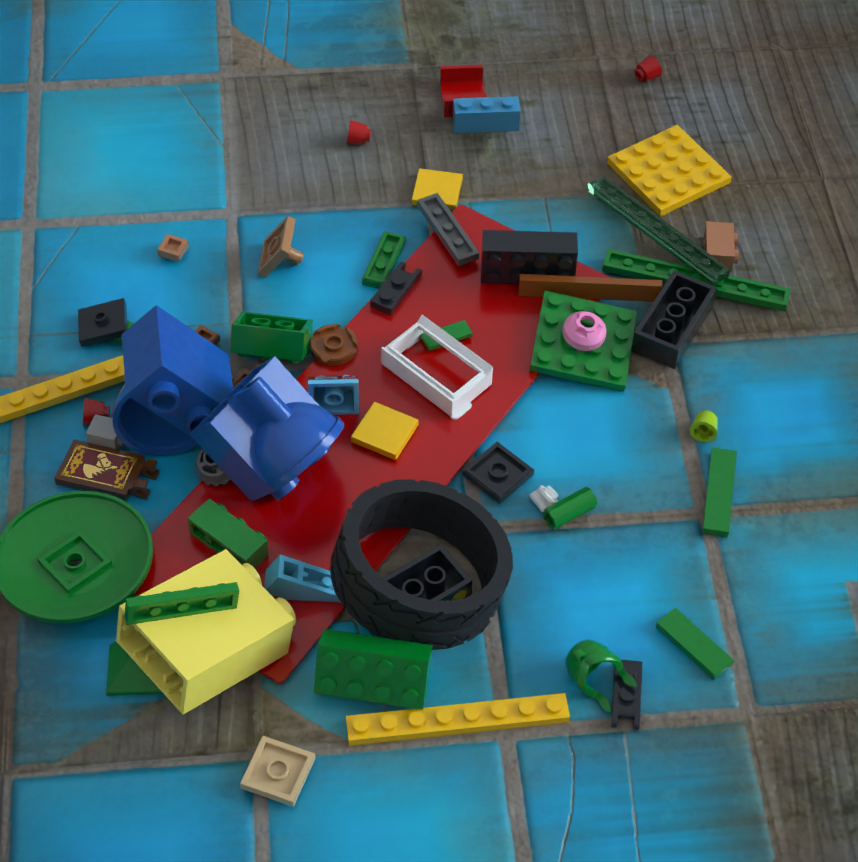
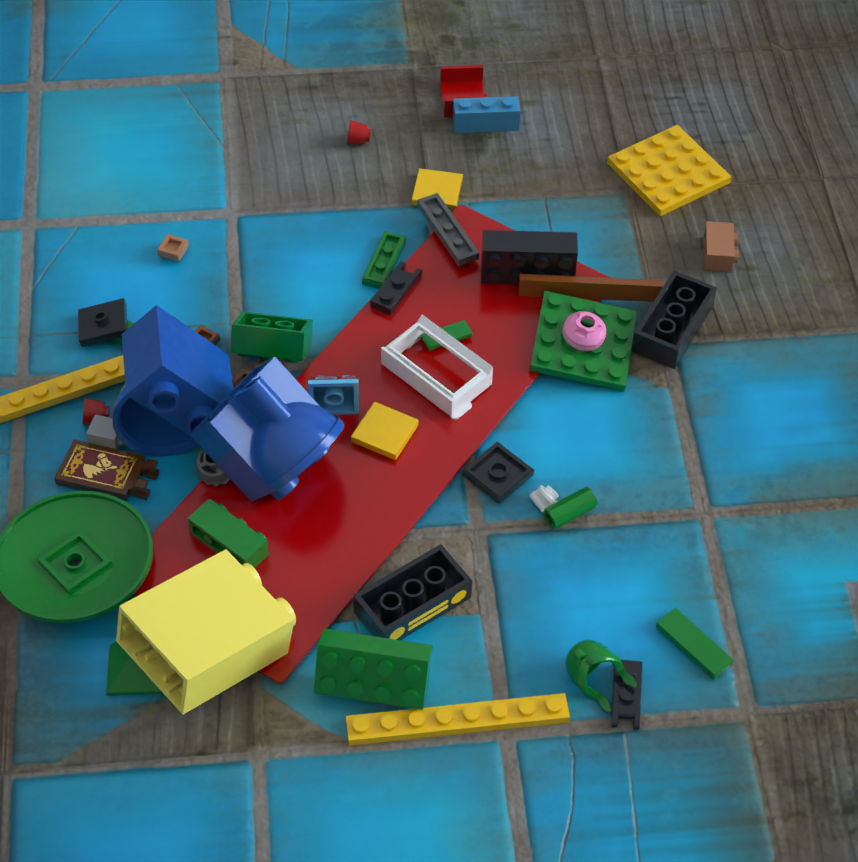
green plate [124,582,240,625] -> none
tan plate [240,736,315,807] -> none
medium nougat tile [257,216,304,278] -> none
medium azure slope [264,555,340,602] -> none
dark orange tile [309,324,358,366] -> none
black tyre [330,479,513,650] -> none
clear green plate [587,176,730,285] -> none
green plate [602,249,791,312] -> none
red hat [634,55,662,82] -> none
lime hat [690,410,718,443] -> none
green tile [702,447,737,537] -> none

